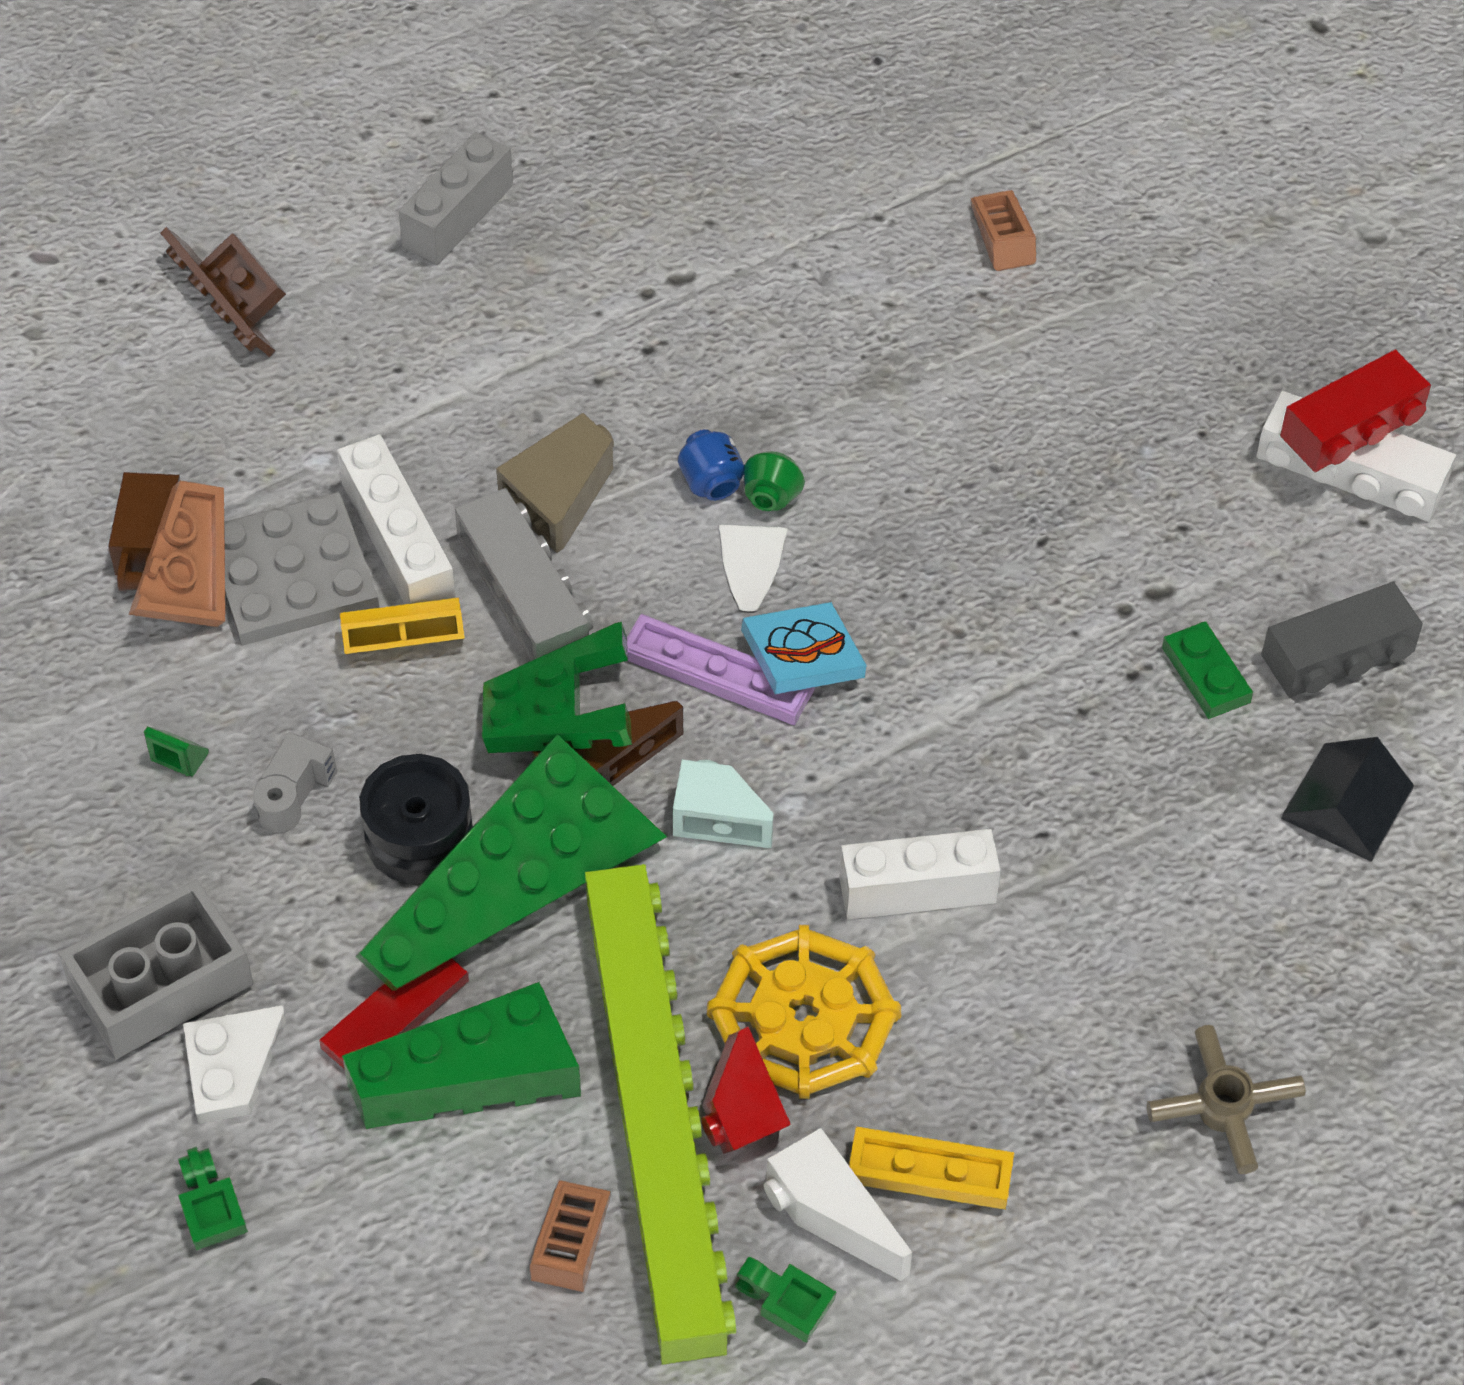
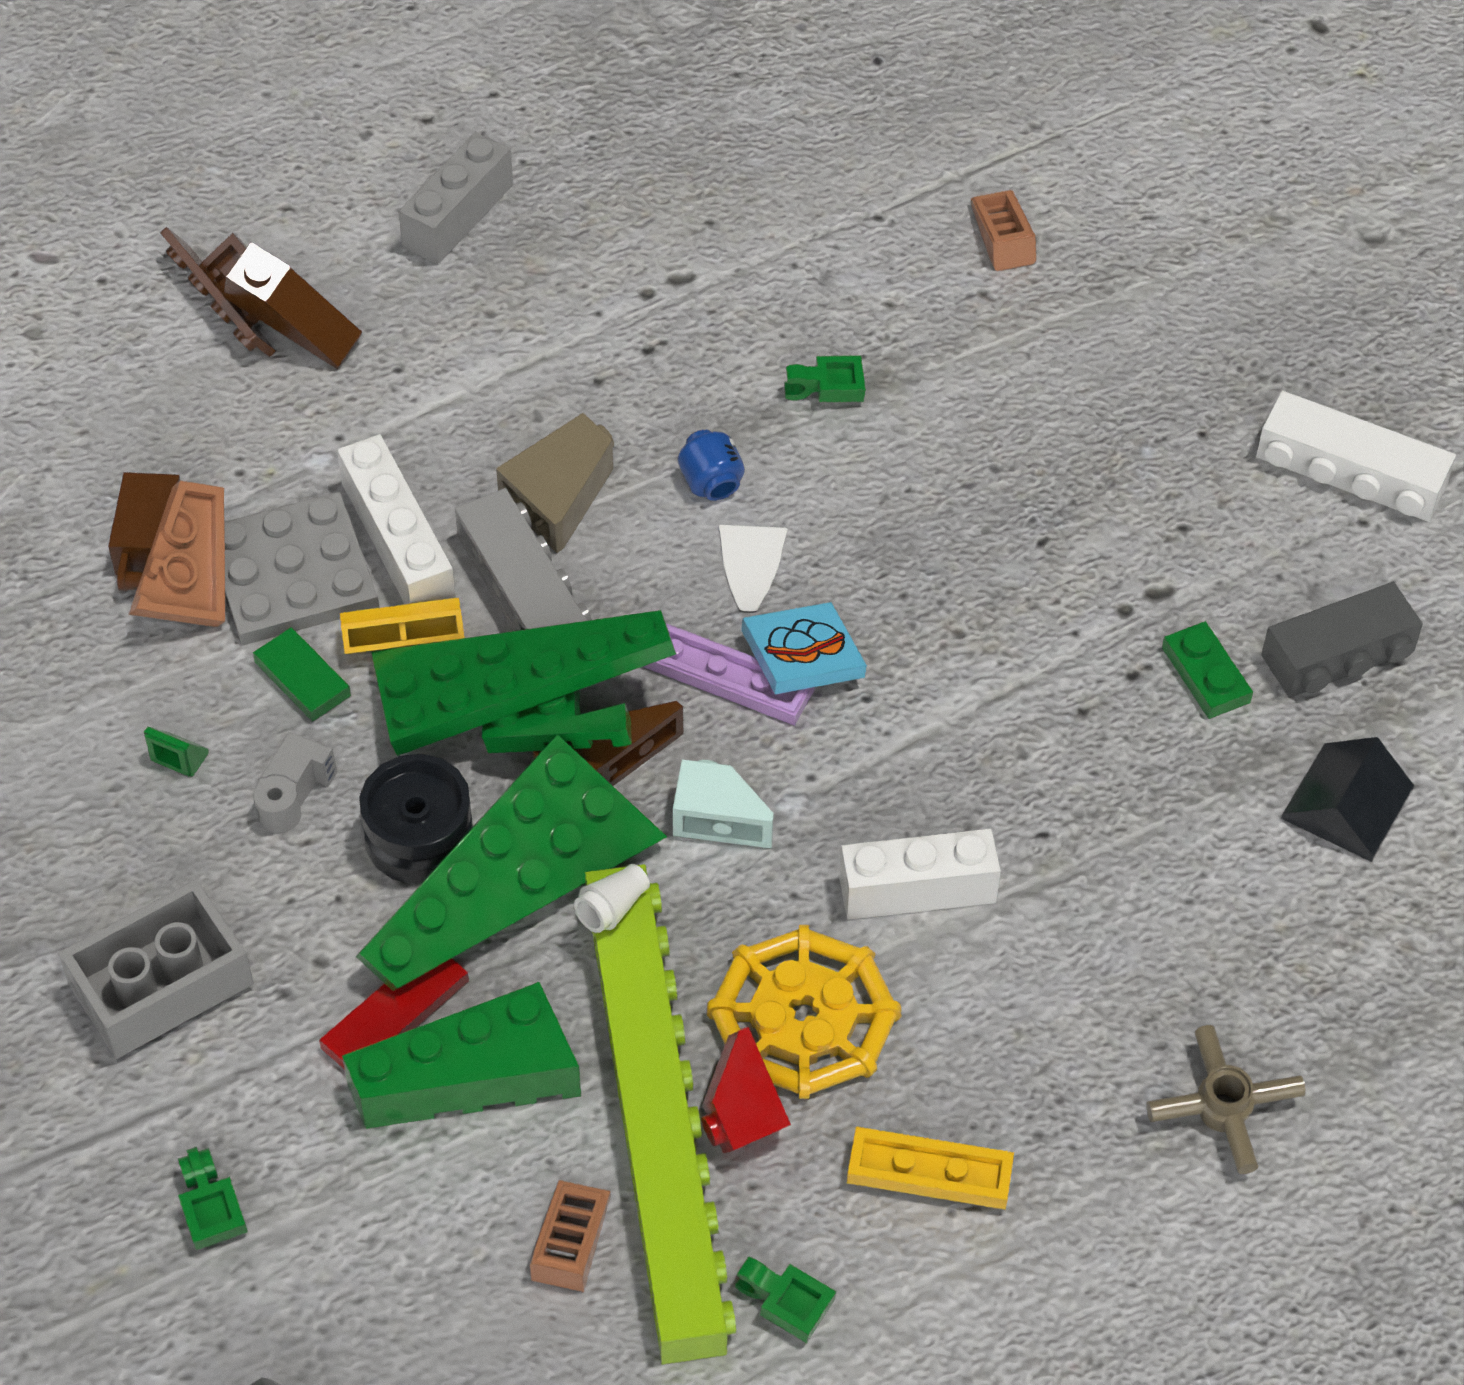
white wing [183,1005,286,1124] -> none
green cone [744,451,805,511] -> none
white slope [764,1128,912,1281] -> none
red brick [1280,349,1431,472] -> none
none -> reddish brown slope [223,242,362,370]
none -> green tile [253,627,351,722]
none -> green wing [371,610,676,756]
none -> white cone [574,864,650,933]
none -> green plate [784,355,866,402]

